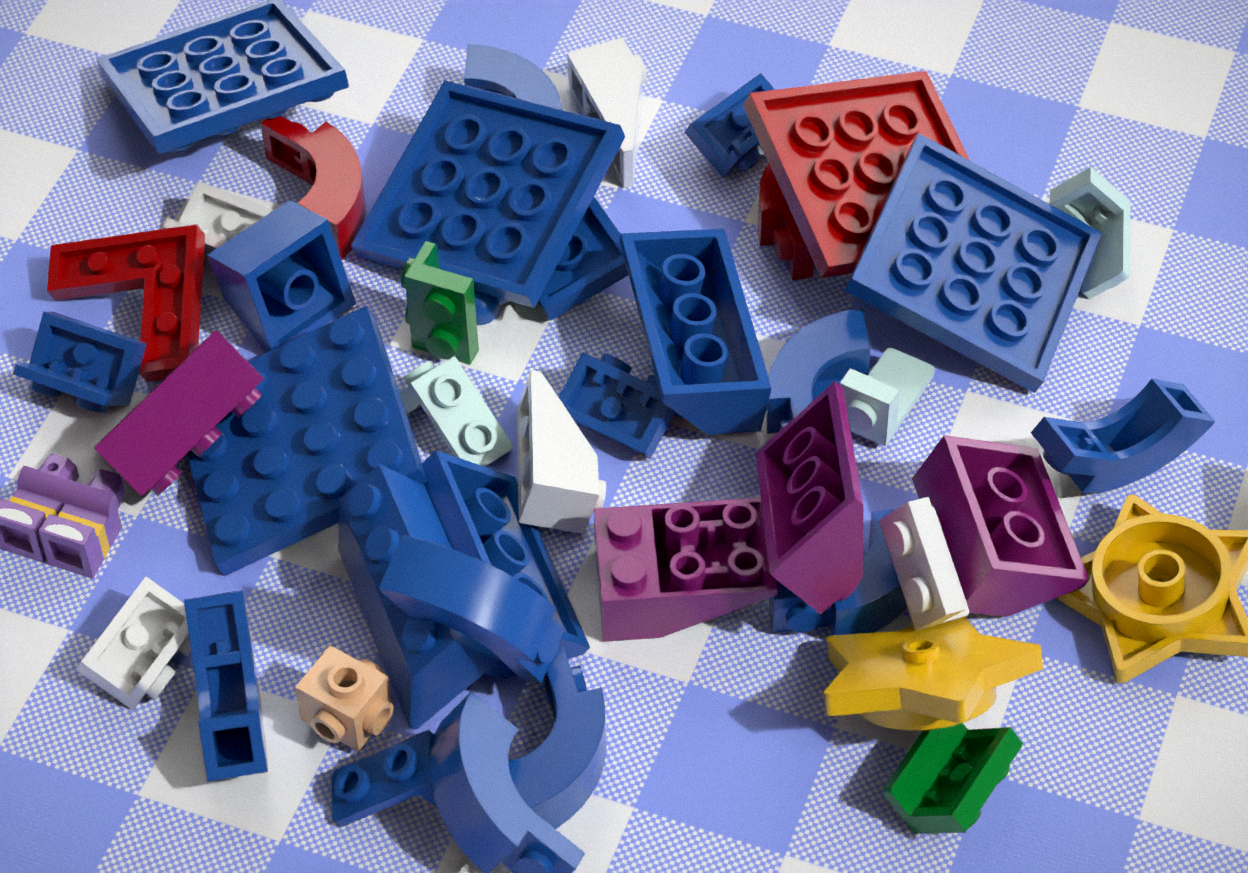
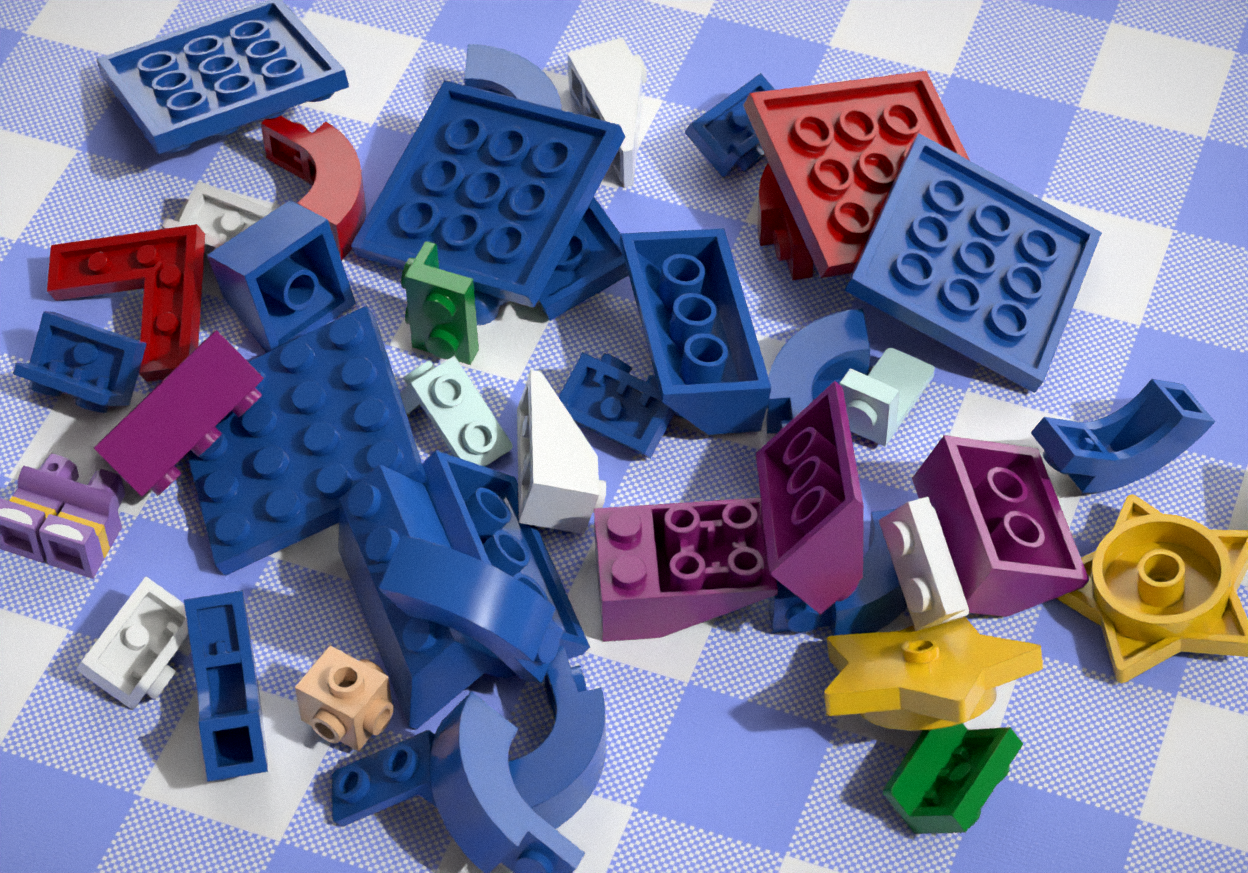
light aqua bracket [1049,167,1131,298] -> none

